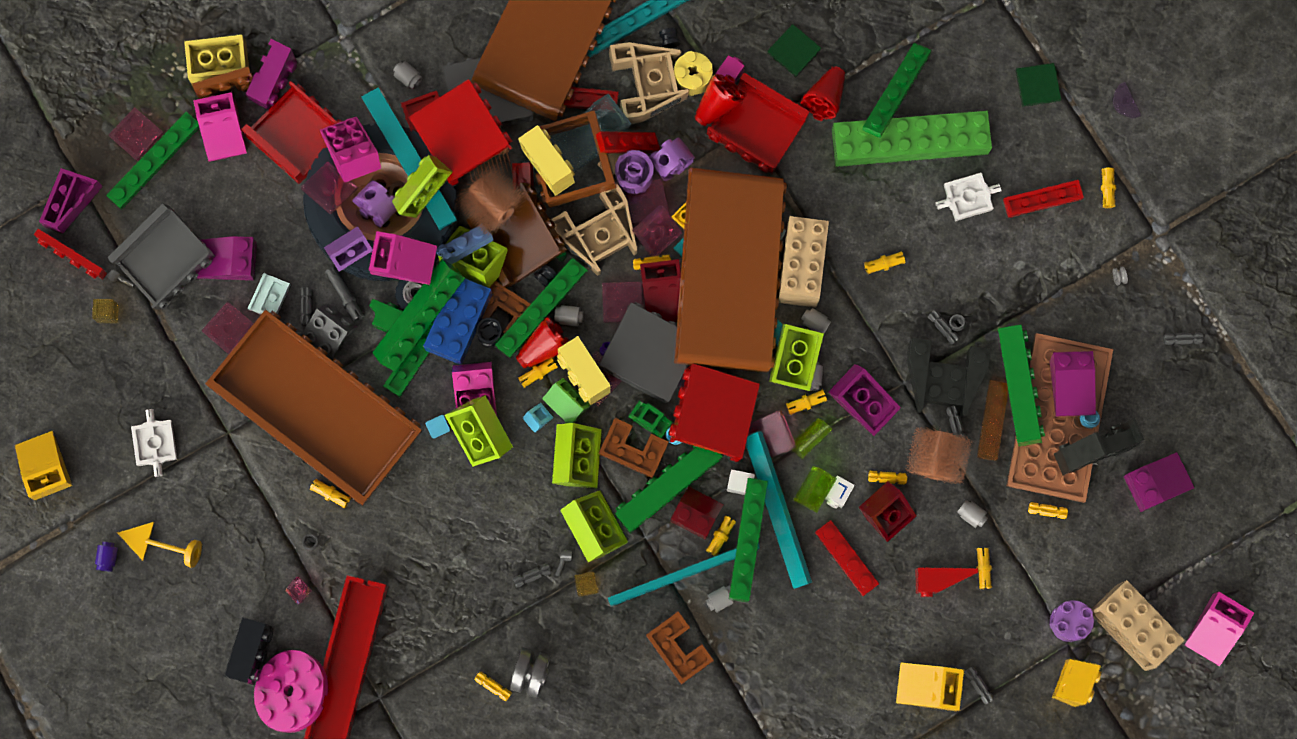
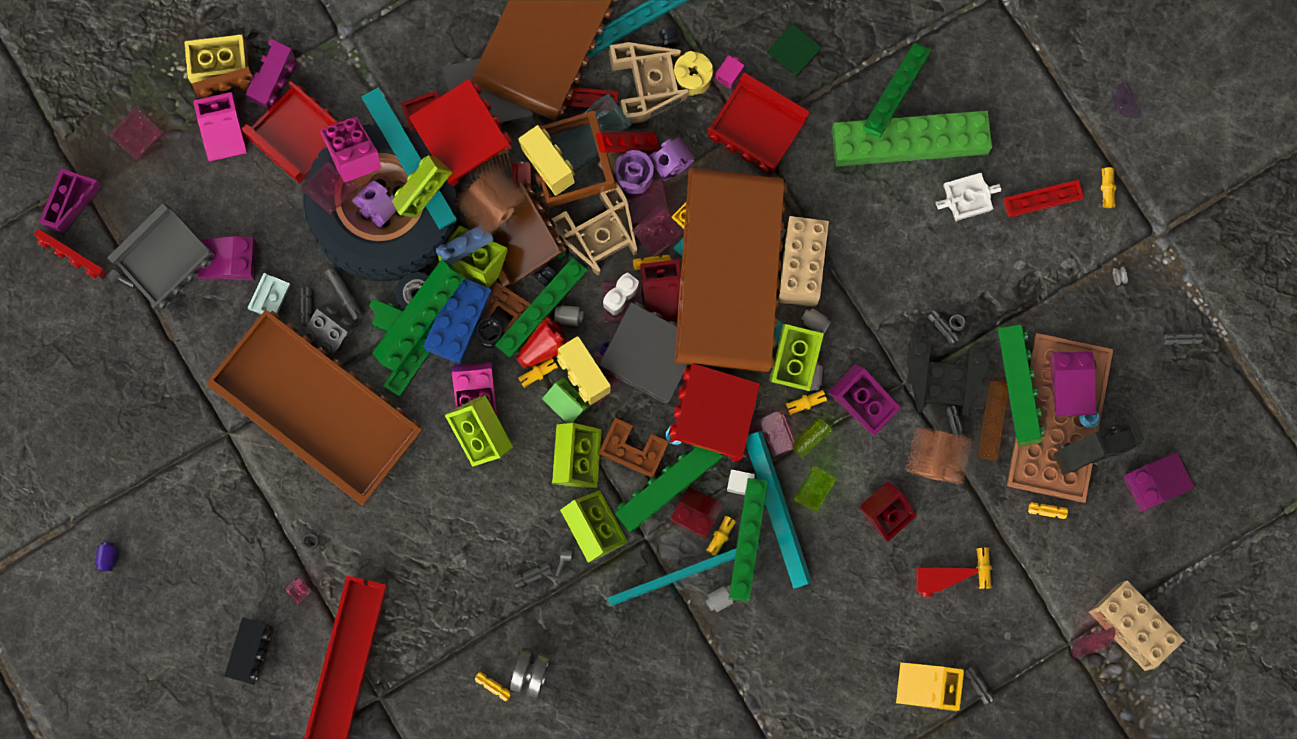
yellow slope [15,431,72,500] -> none
clear yellow panel [92,299,118,323] -> none
green plate [106,112,199,210] -> none
yellow piece [118,522,202,568] -> none
white plate [131,409,177,477] -> none
clear pink plate [201,302,254,354] -> none
dark pink plate [254,650,328,733] -> none
yellow pin [310,479,351,508] -> none
medium lavender brick [324,226,373,272] -> none
dark pink slope [369,231,437,285] -> none
light grey brick [393,61,423,89] -> none
medium azure slope [425,415,450,438] -> none
medium azure slope [523,403,553,432] -> none
clear yellow panel [574,572,598,597] -> none
green brick [628,400,672,438] -> none
dark orange plate [646,612,714,685] -> none
red cone [695,74,746,126] -> none
red cone [801,67,845,121] -> none
red plate [815,520,879,596] -> none
white brick [824,476,854,509] -> none
yellow pin [864,251,905,274] -> none
yellow axle [868,471,907,484] -> none
light grey brick [957,500,988,528] -> none
dark green tile [1015,63,1061,107] -> none
medium lavender brick [1050,600,1094,642] -> none
yellow slope [1052,659,1101,707] -> none
slope [1184,592,1254,666] -> none
none -> white brick [603,273,639,316]
none -> clear pink plate [1071,627,1116,658]

